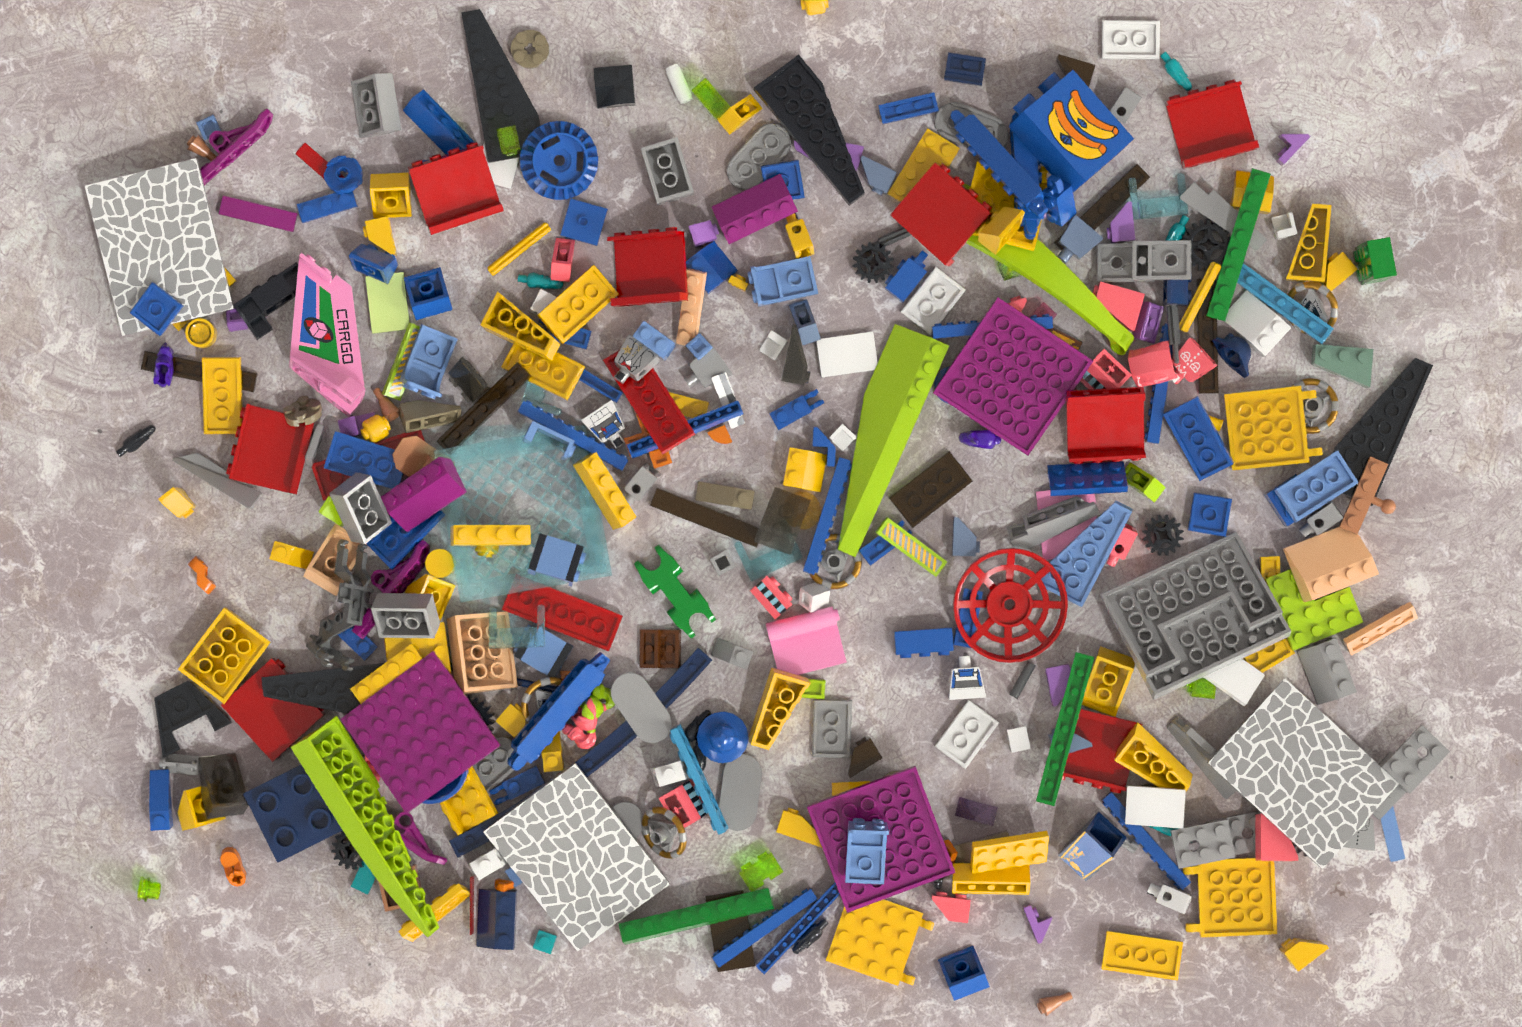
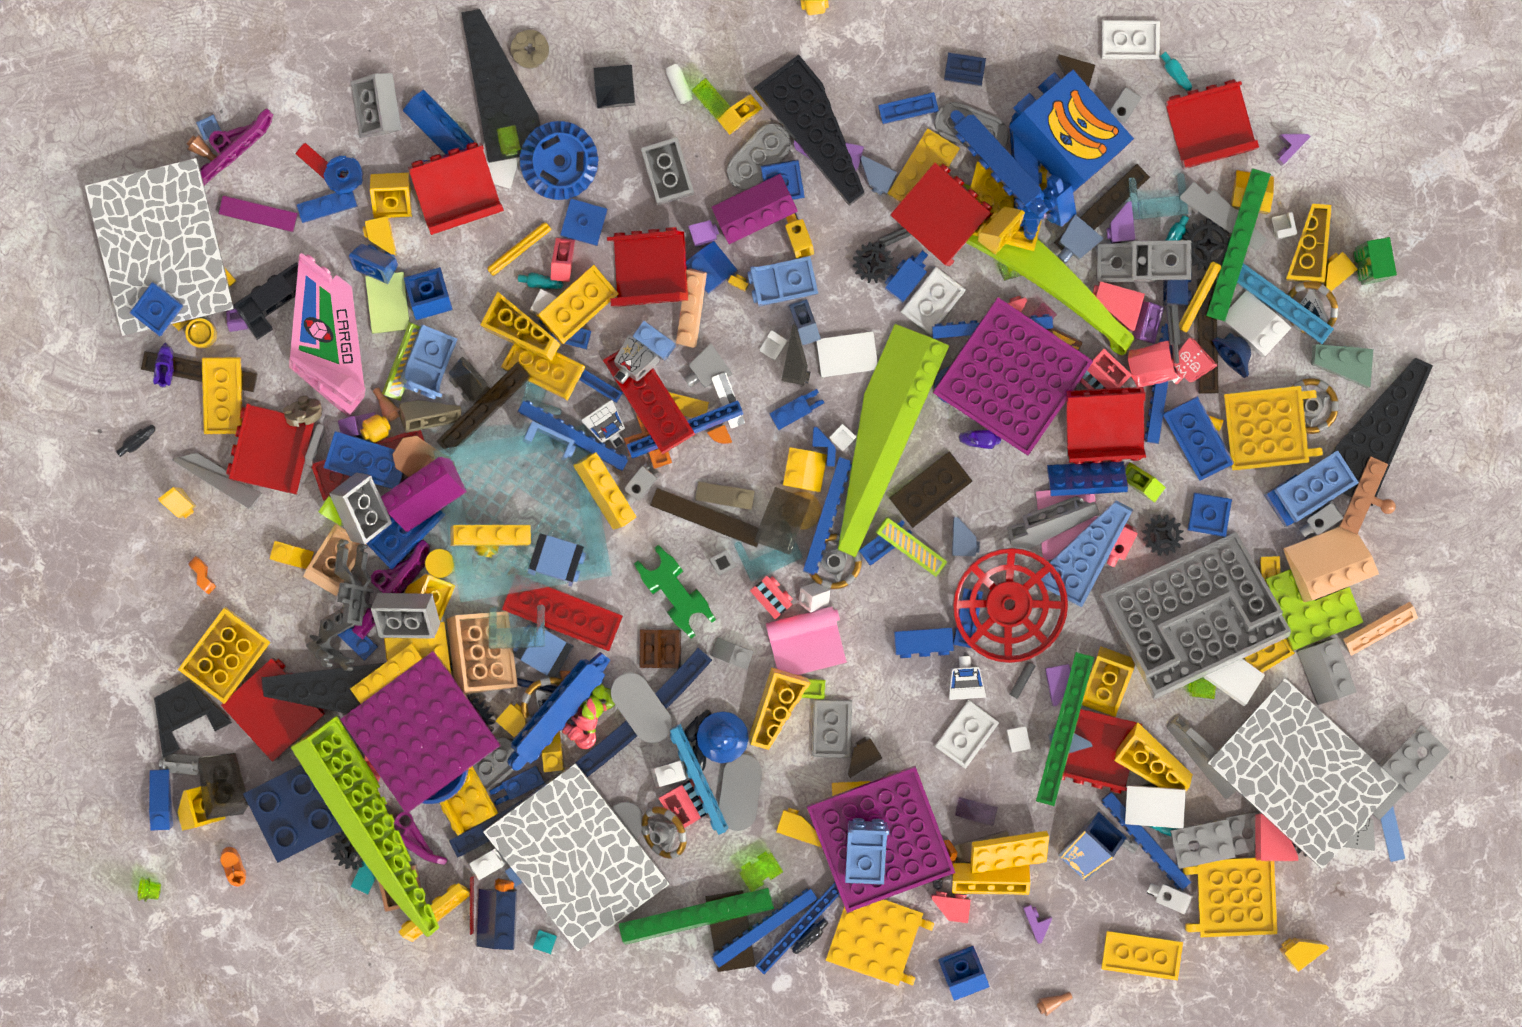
medium blue tile [685,333,713,360] -> none

